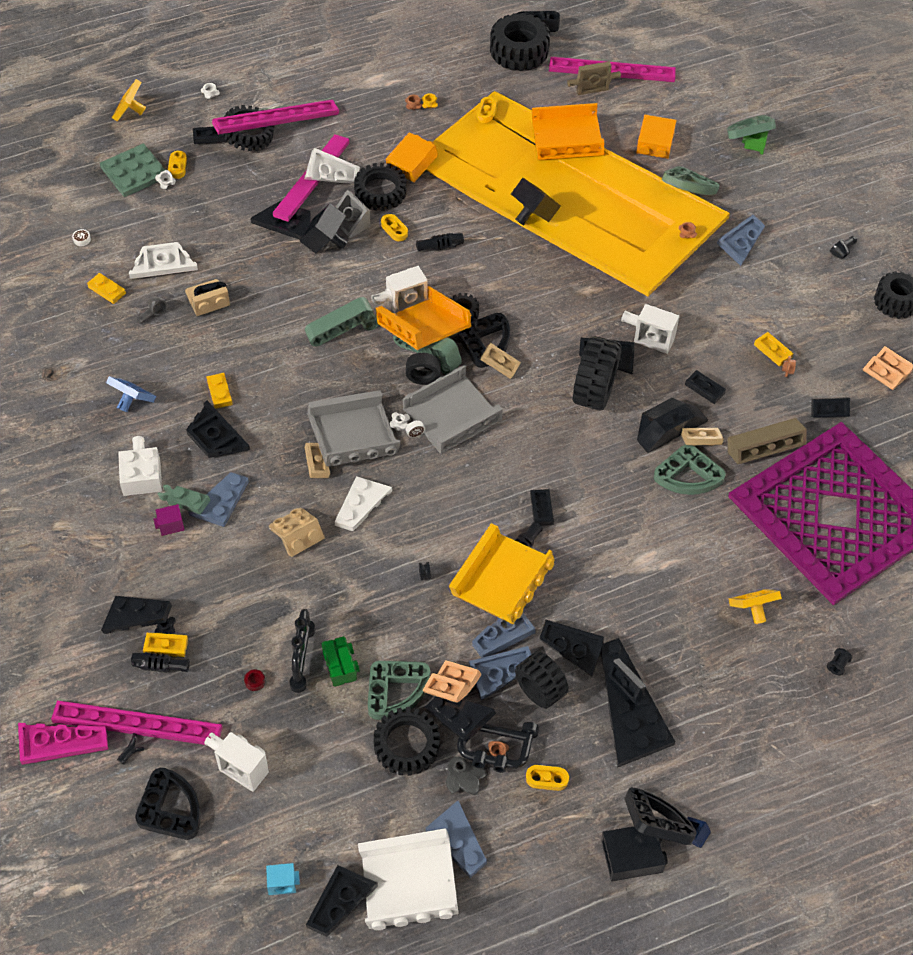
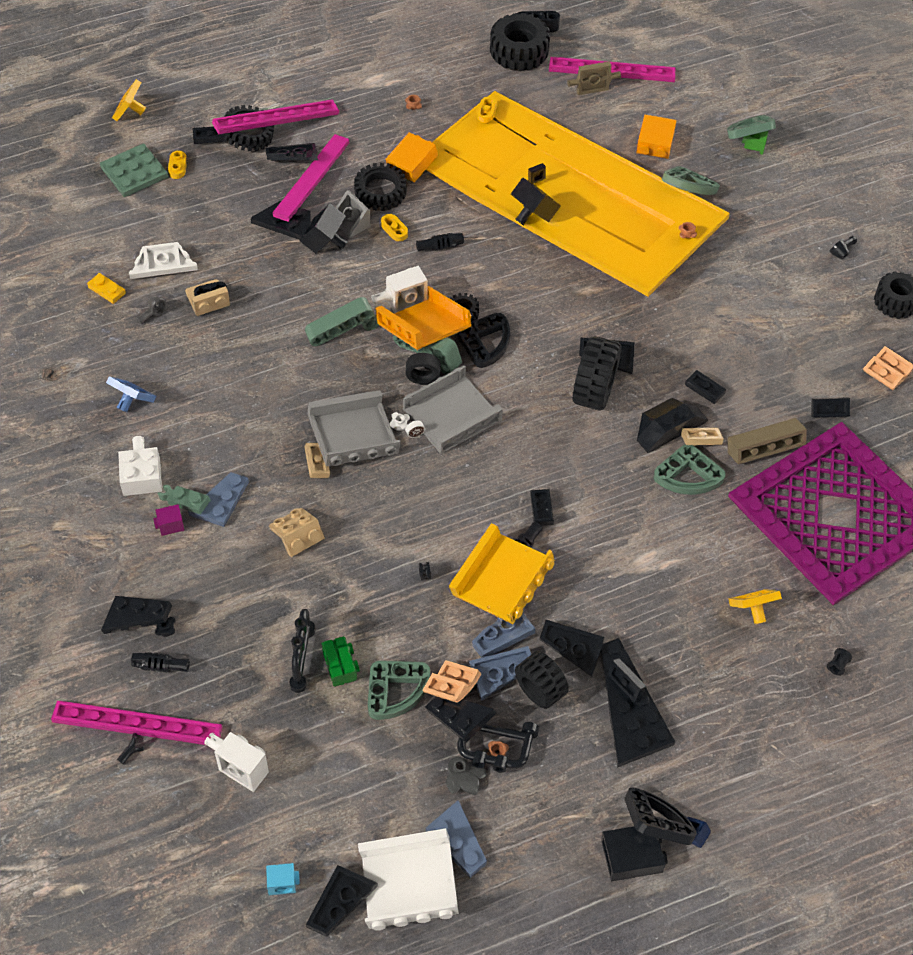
dark pink wing [18,723,108,765] -> none
tile [72,229,91,246] -> none
black beam [135,768,201,840] -> none
yellow plate [143,632,188,657] -> none
white plate [155,170,176,189] -> none
black wing [186,400,250,458] -> none
white plate [201,83,220,99] -> none
yellow plate [206,373,233,409] -> none
dark red tile [244,669,266,691] -> none
white wing [304,148,360,184] -> none
white wing [335,476,392,531] -> none
black tyre [373,707,440,776] -> none
yellow plate [421,93,438,108] -> none
tan plate [480,343,521,379] -> none
yellow plate [526,765,569,791] -> none
light orange panel [532,103,604,160] -> none
white brick [621,304,679,354] -> none
sand blue wing [717,215,765,266] -> none
yellow plate [754,332,794,367] -> none
nougat plate [782,356,796,377] -> none
none -> black wing [265,143,318,161]
none -> black tile [528,163,546,184]

